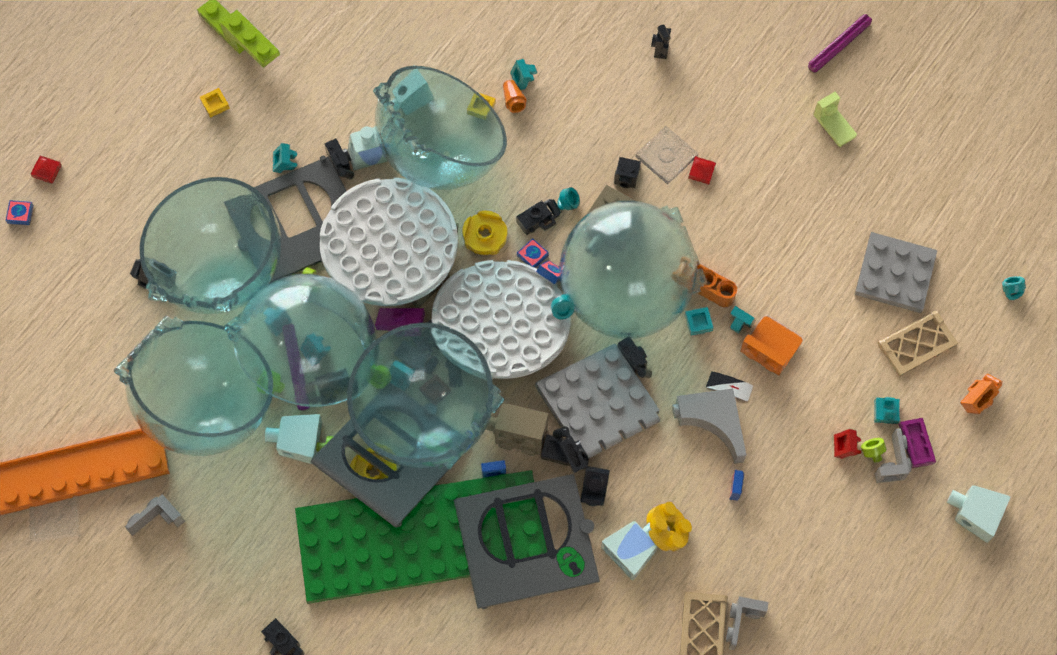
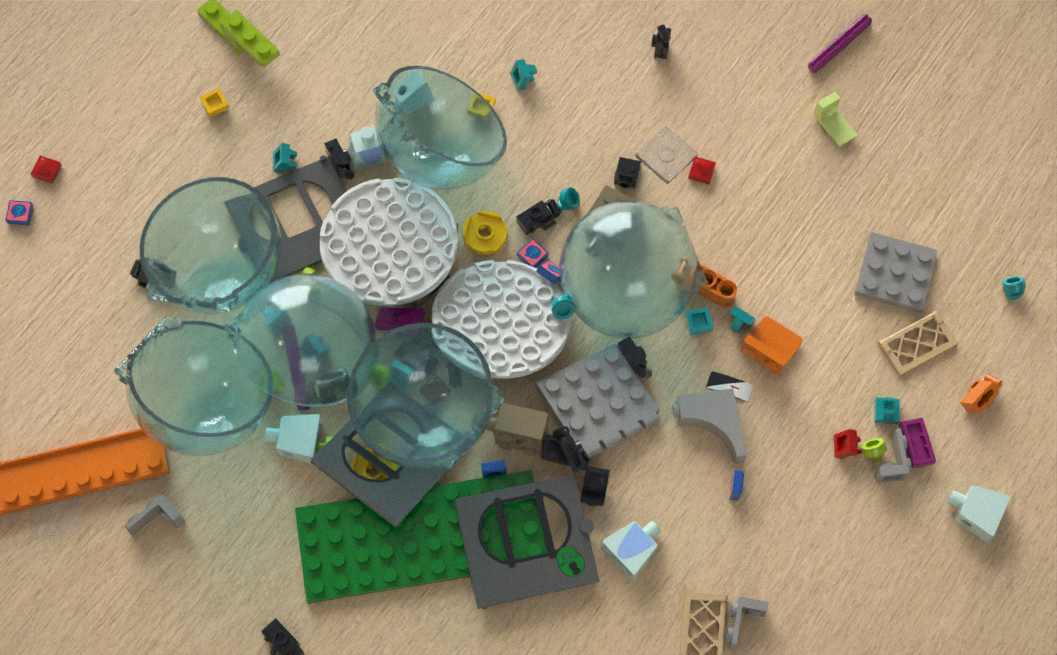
orange cone [503,80,527,113] -> none
yellow plate [646,502,692,552] -> none

